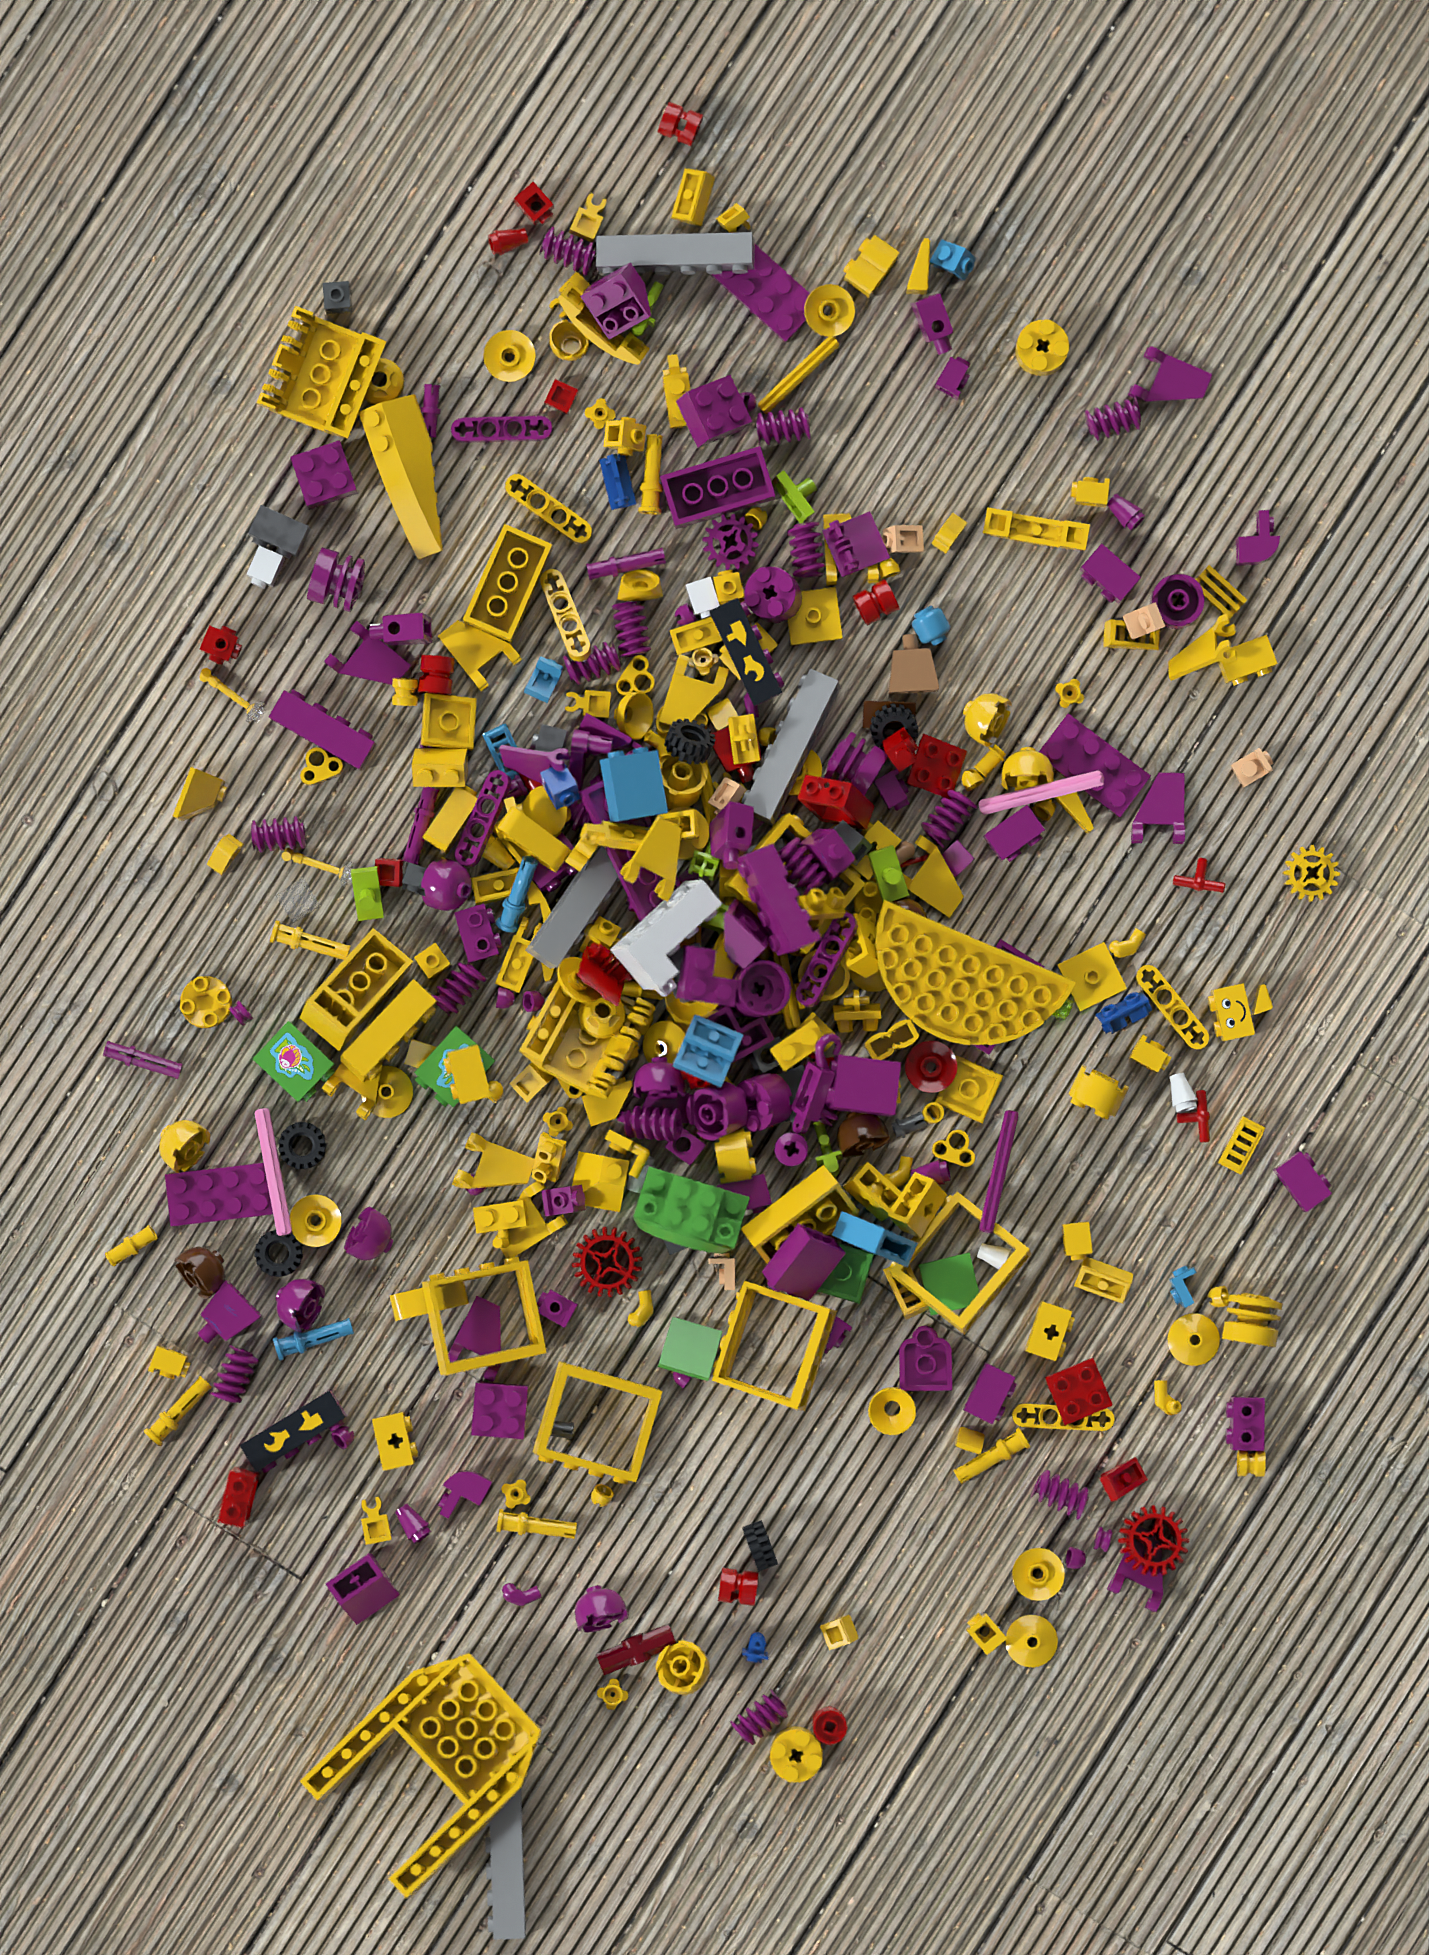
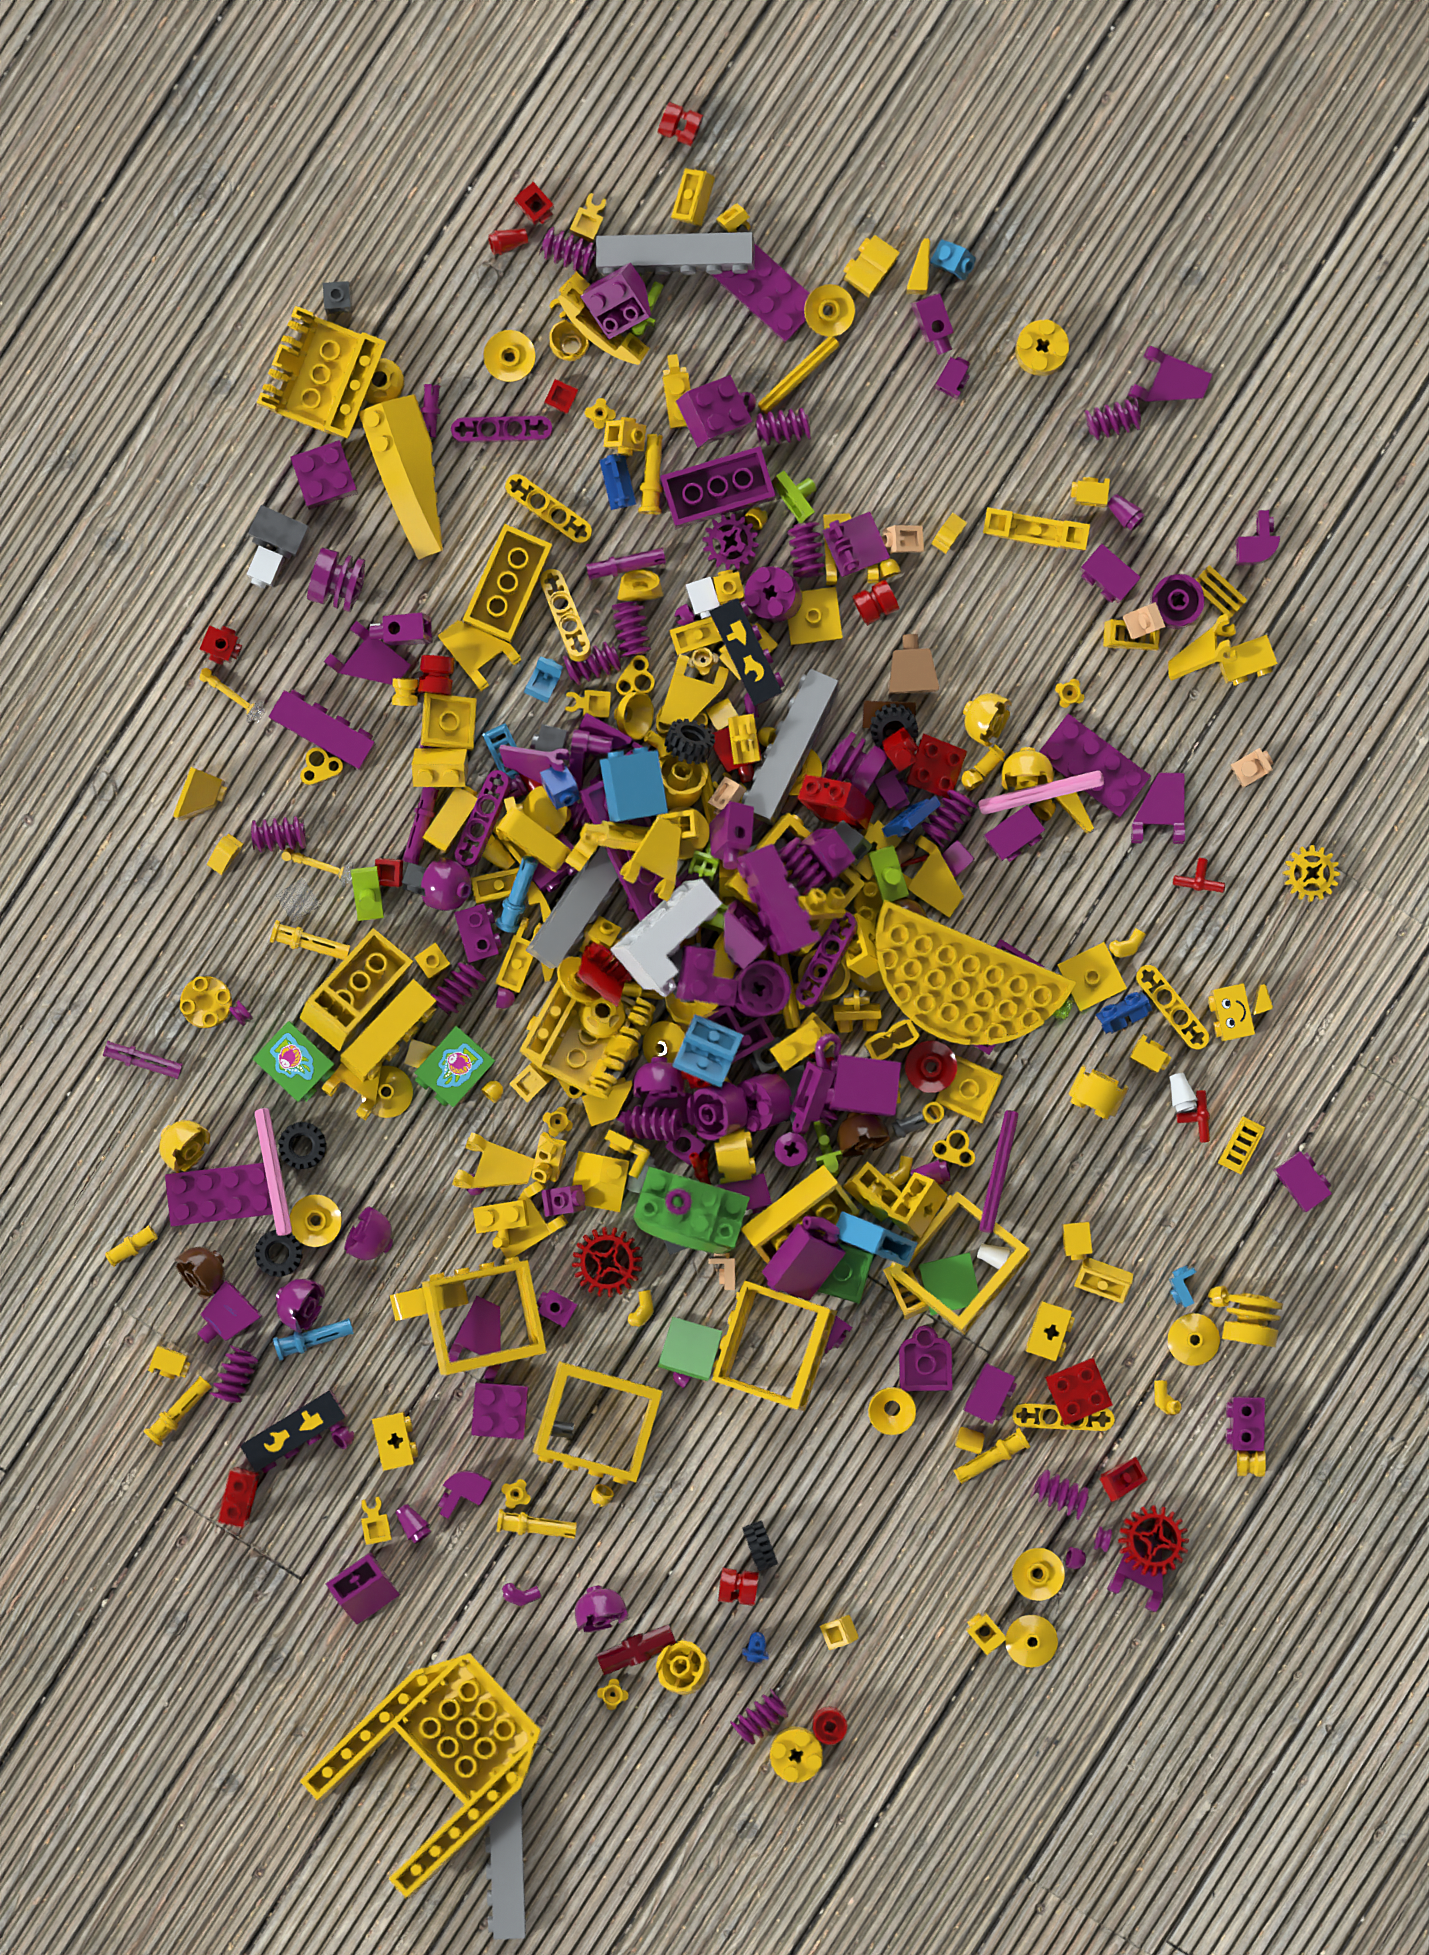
yellow brick [443,1044,491,1104] -> none
magenta hinge [522,991,545,1012] -> none
dark azure head [912,605,950,646] -> none
none -> magenta plate [665,1188,692,1215]
none -> red piece [689,1151,712,1186]
none -> magenta arm [803,1216,840,1243]
none -> blue plate [882,796,941,838]

